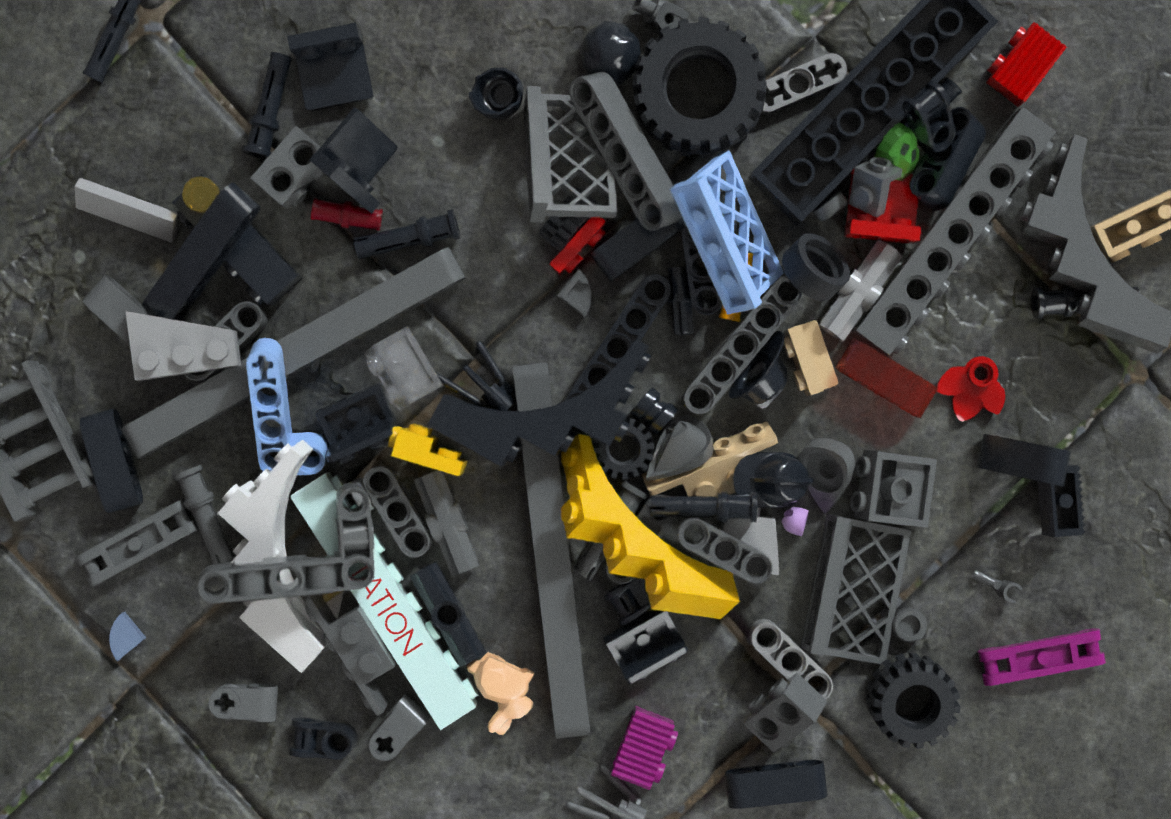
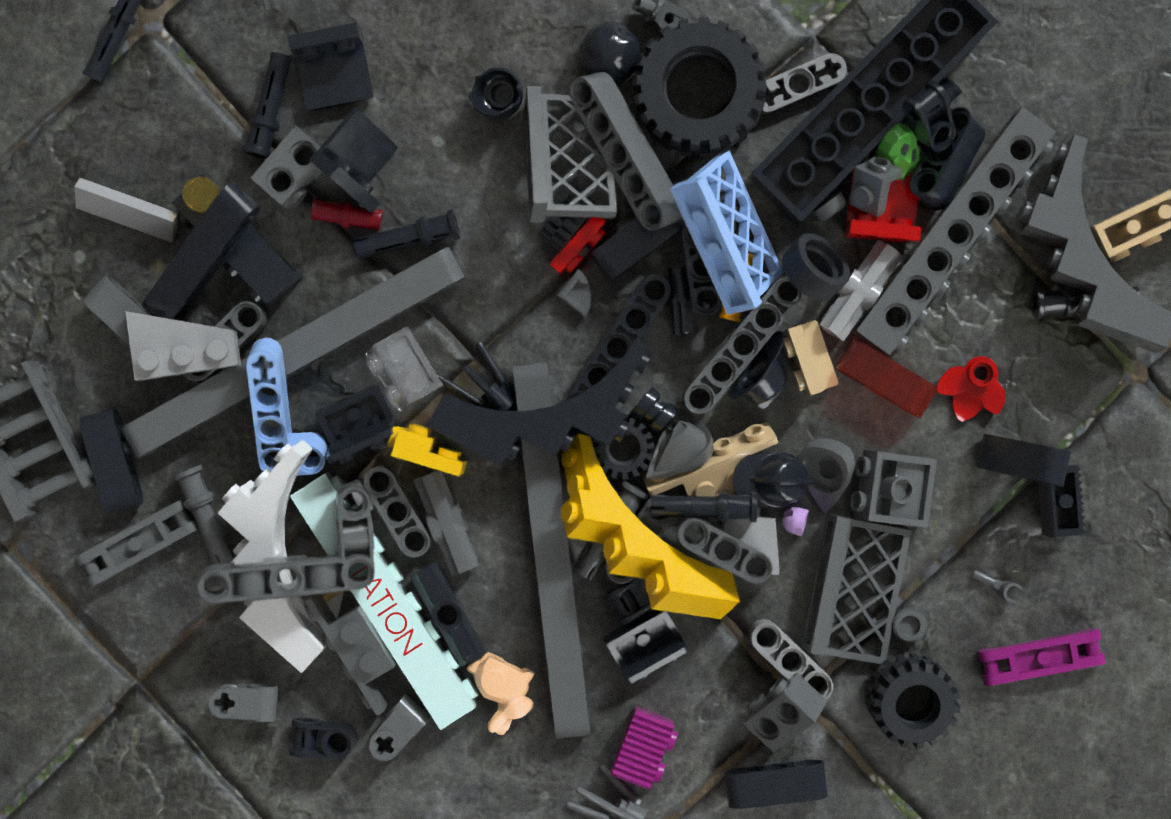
sand blue tile [109,612,146,661] -> none
red brick [986,22,1067,107] -> none

